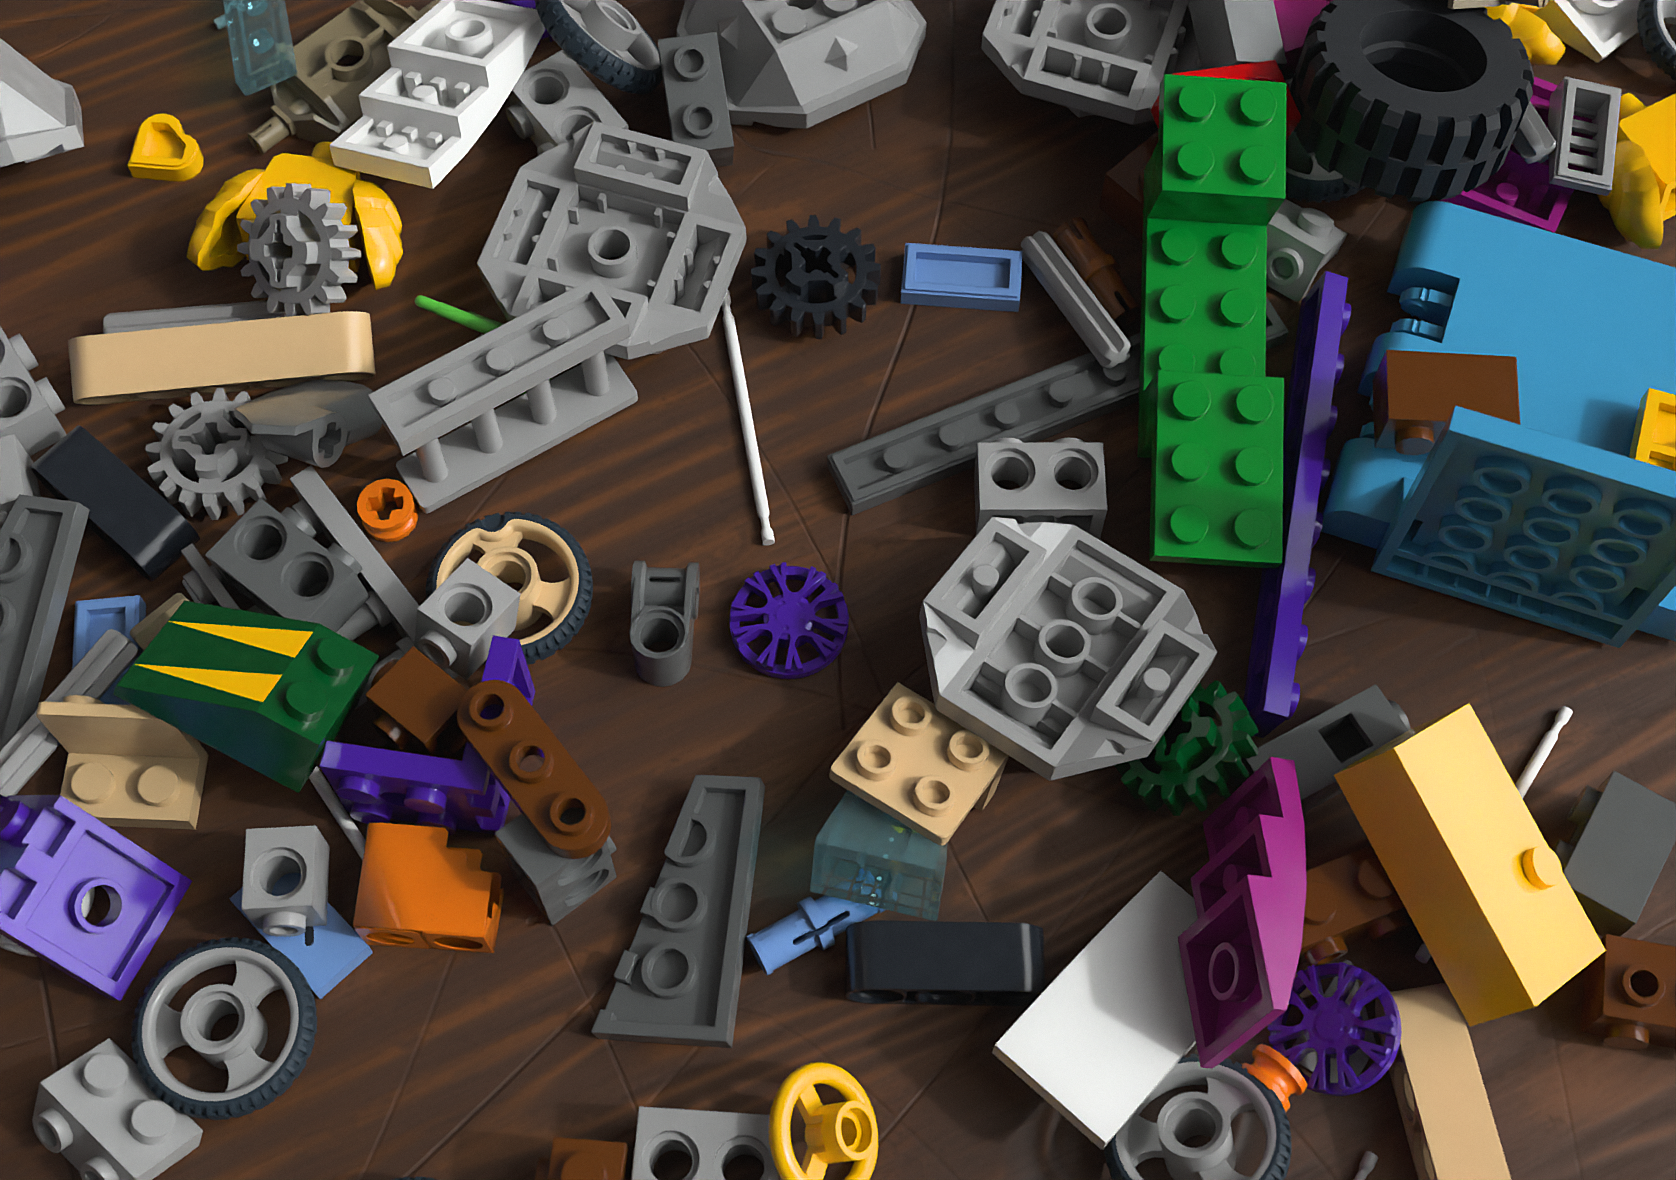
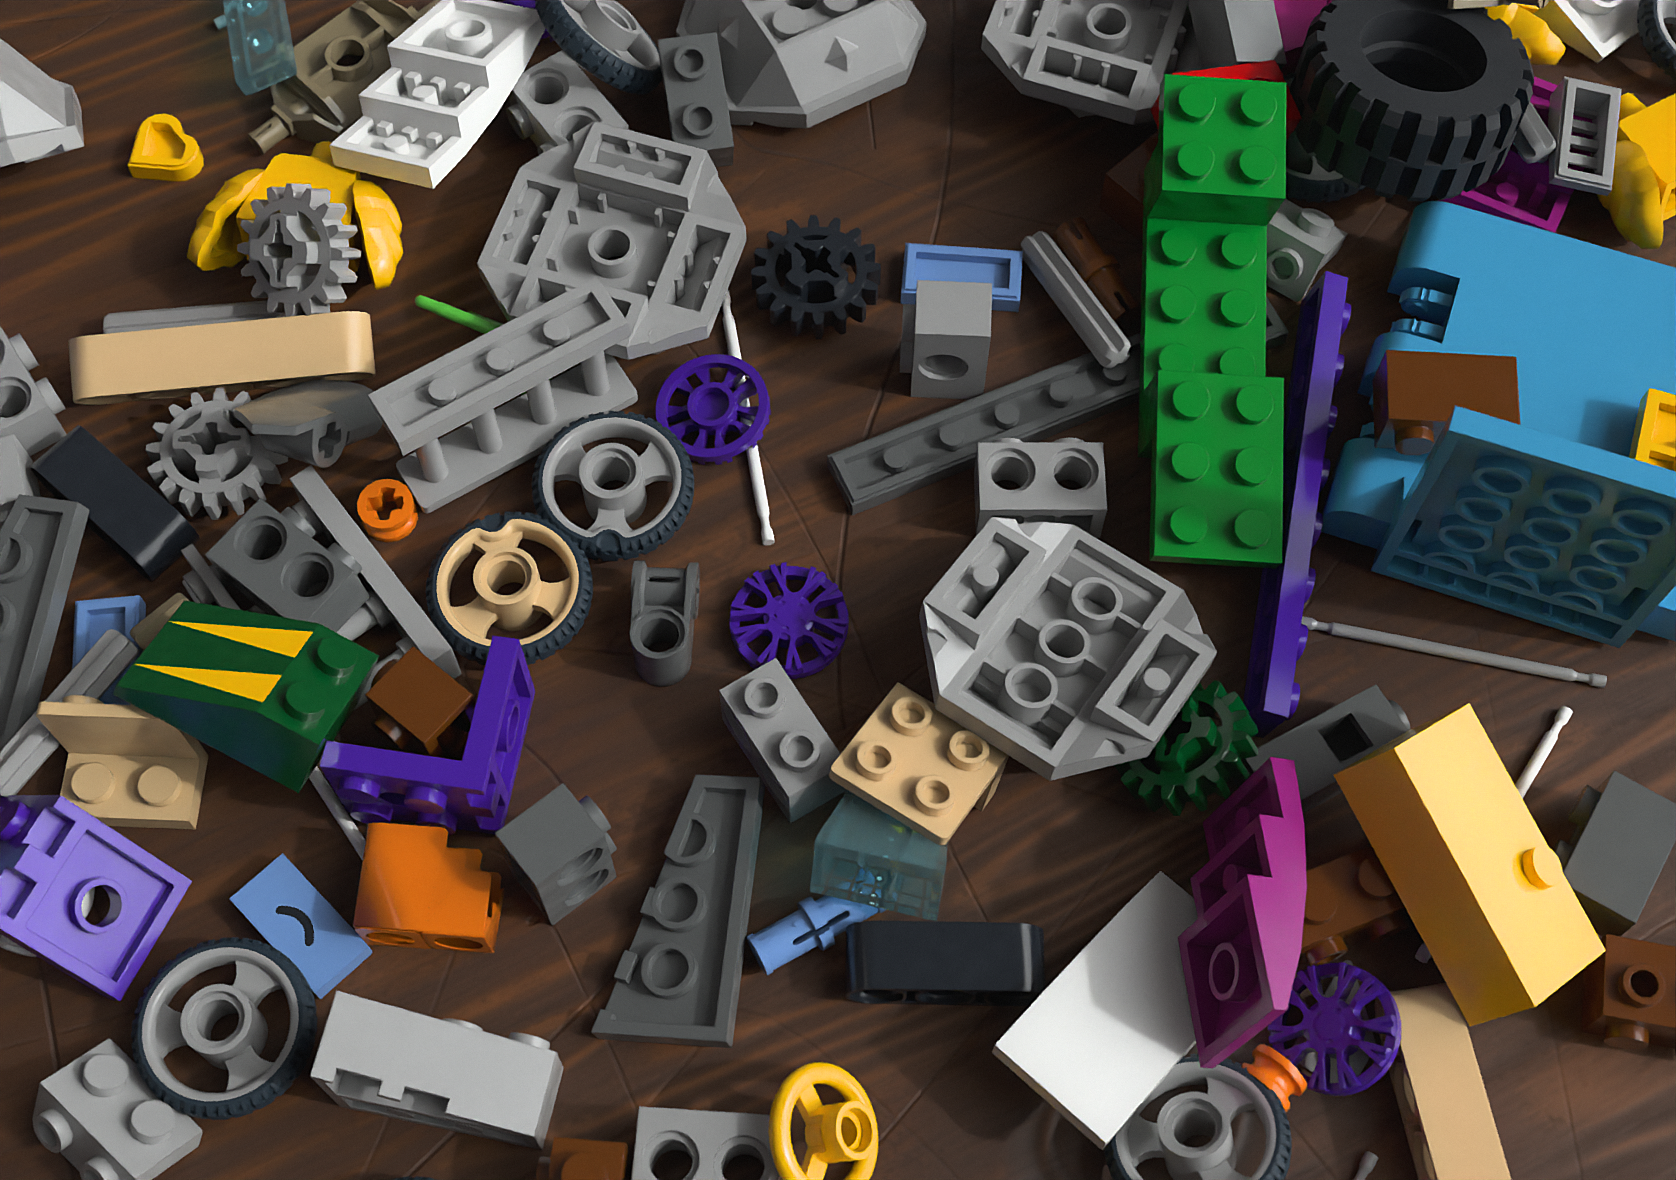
light grey brick [242,825,330,937] -> none
light grey brick [414,558,521,681] -> none
reddish brown plate [457,680,611,859] -> none
none -> light grey wedge [310,991,564,1150]
none -> light grey wheel [532,411,694,561]
none -> dark purple wheel [656,354,771,465]
none -> light grey brick [719,658,846,823]
none -> light grey brick [900,280,992,400]
none -> light grey piece [1301,616,1607,688]

